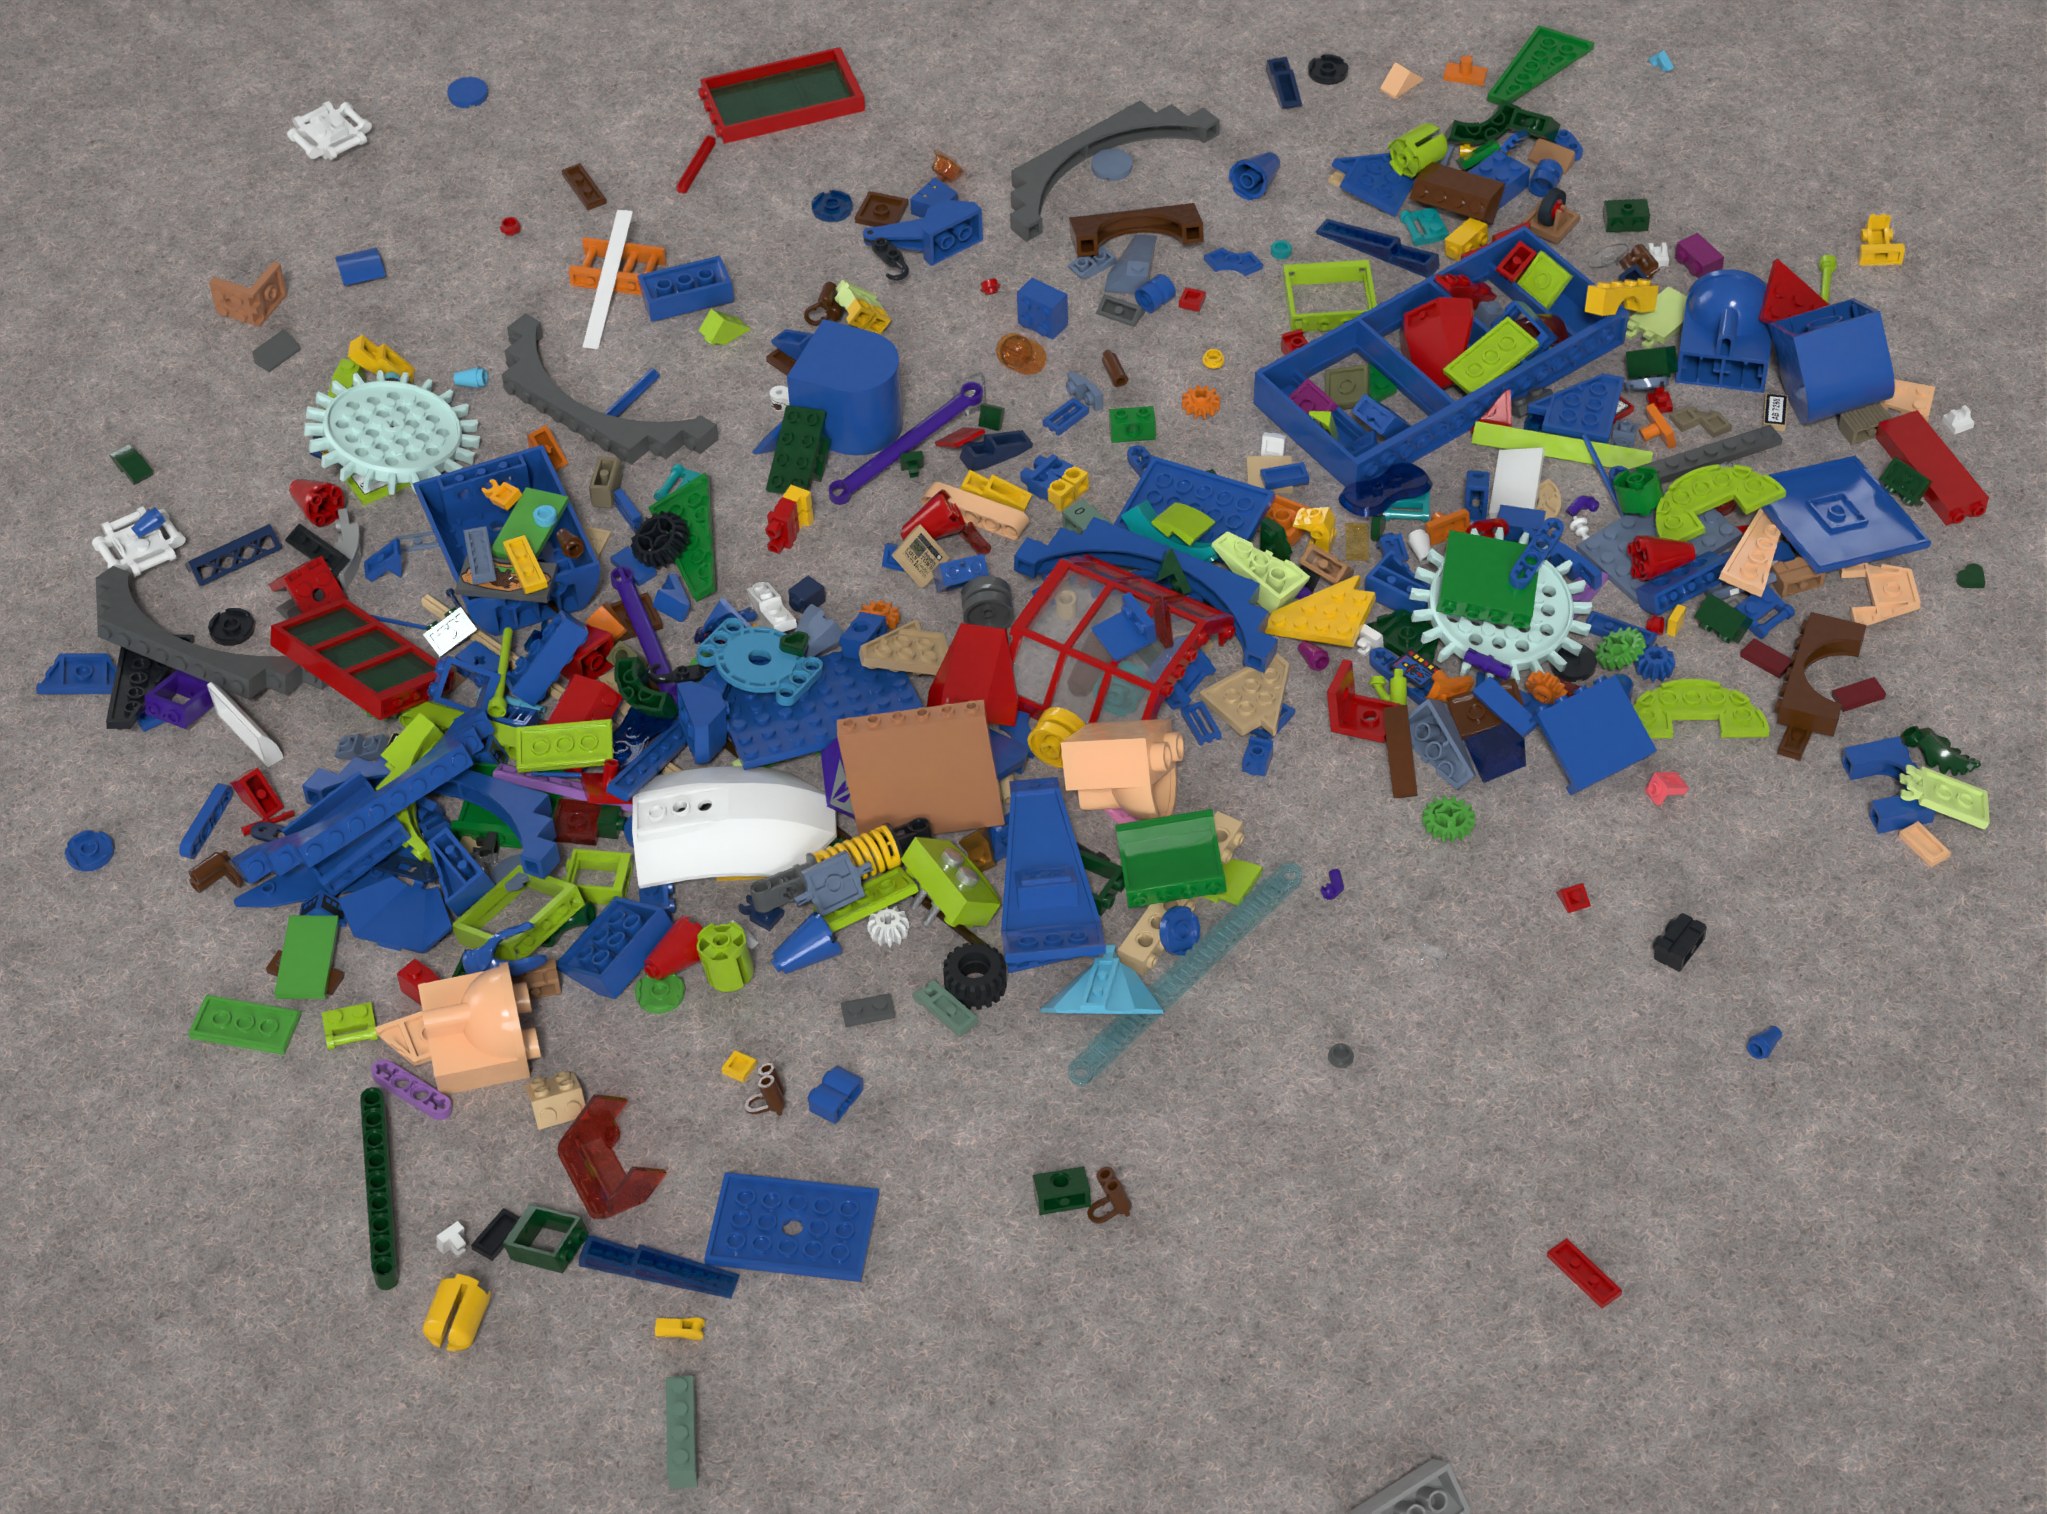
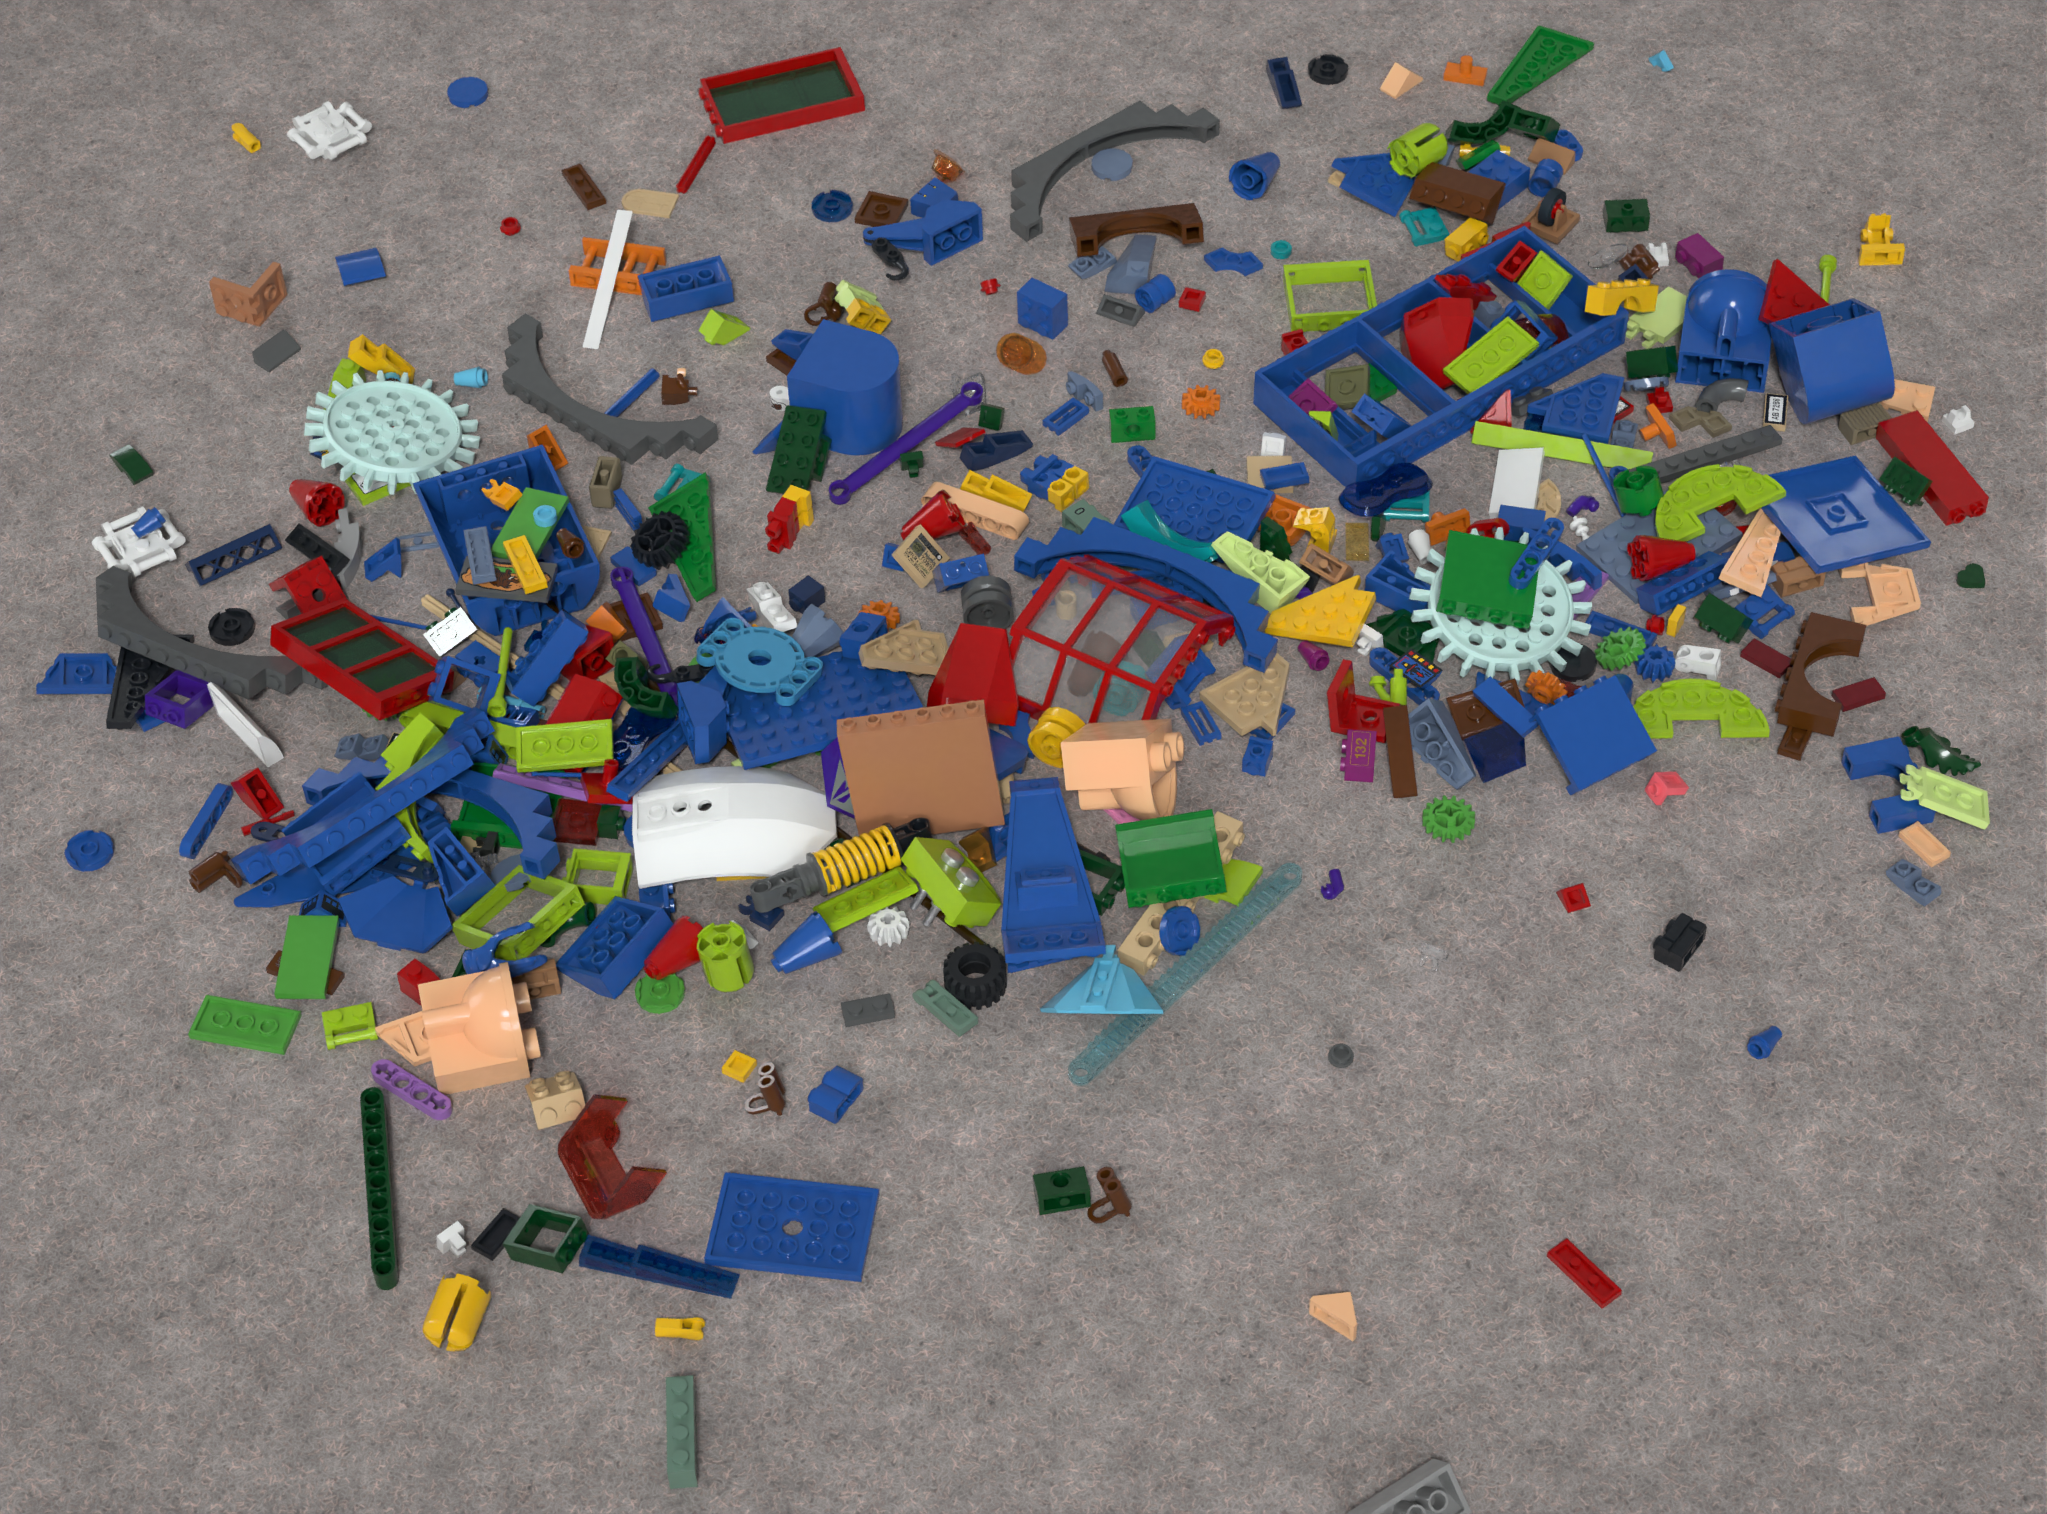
dark green tile [779,631,809,657] -> none
sand blue plate [793,850,873,917] -> none
blue bracket [1092,592,1157,662] -> none
lime slope [1151,502,1216,546] -> none
clear red tile [1153,596,1174,649] -> none
dark green slope [1154,548,1192,595] -> none
clear blue slope [1316,219,1440,278] -> none
orange tile [1426,670,1475,702] -> none
dark purple pin [1463,647,1513,681] -> none
blue torso [1464,470,1490,522] -> none
blue tile [1499,129,1529,153] -> none
none -> yellow bar [231,123,261,153]
none -> tan window [622,189,679,218]
none -> reddish brown piece [661,368,698,405]
none -> light nougat slope [1309,1292,1357,1341]
none -> magenta brick [1340,730,1377,782]
none -> white leg [1675,645,1721,681]
none -> dark grey cylinder [1696,378,1749,413]
none -> sand blue slope [1886,859,1941,907]

